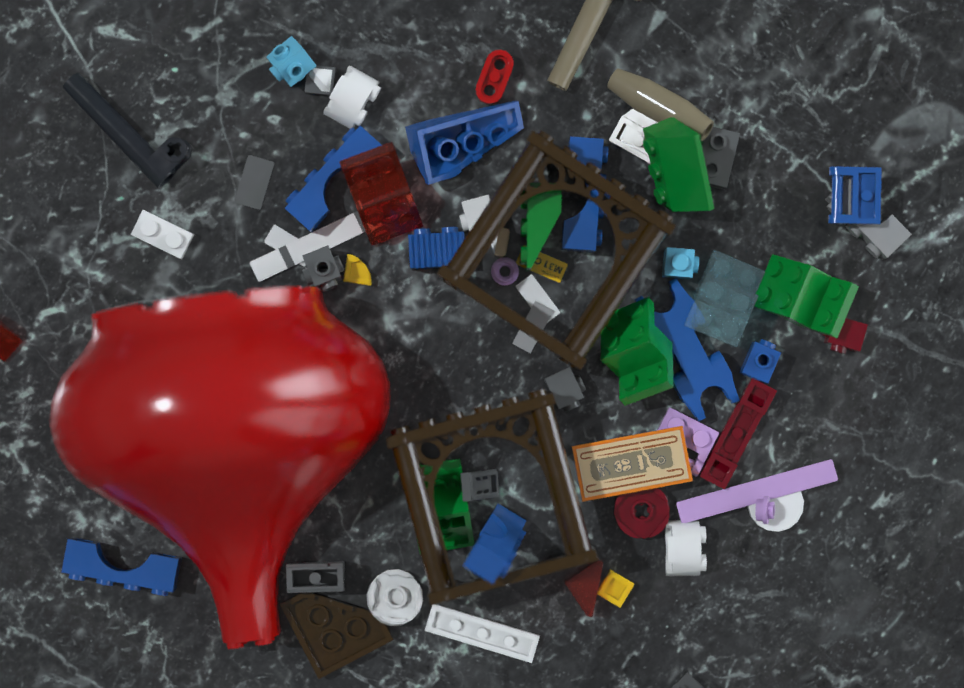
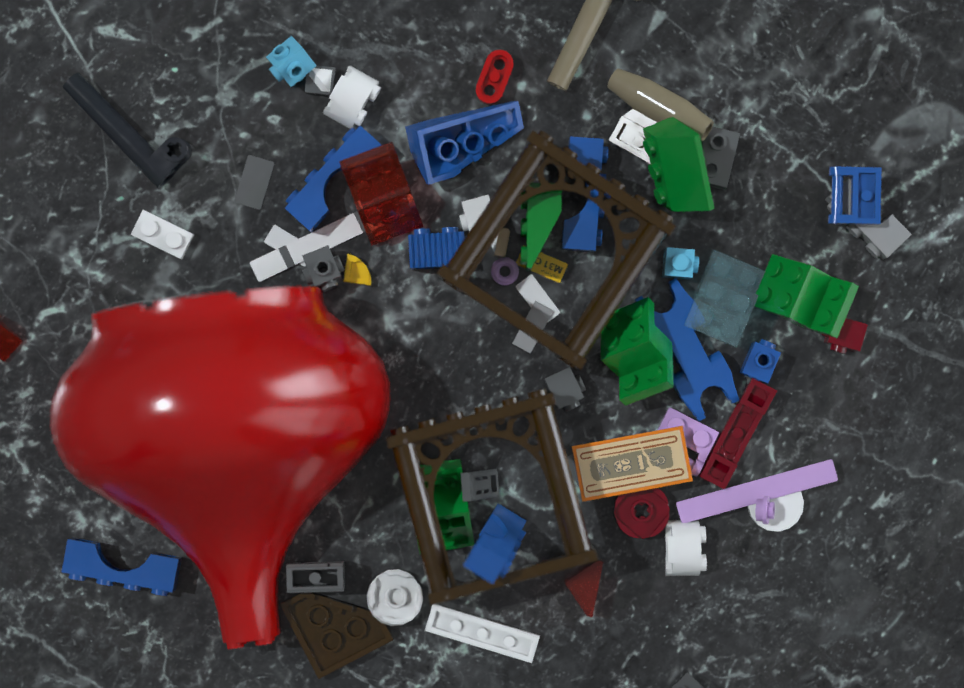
yellow tile [596,569,634,608] -> none

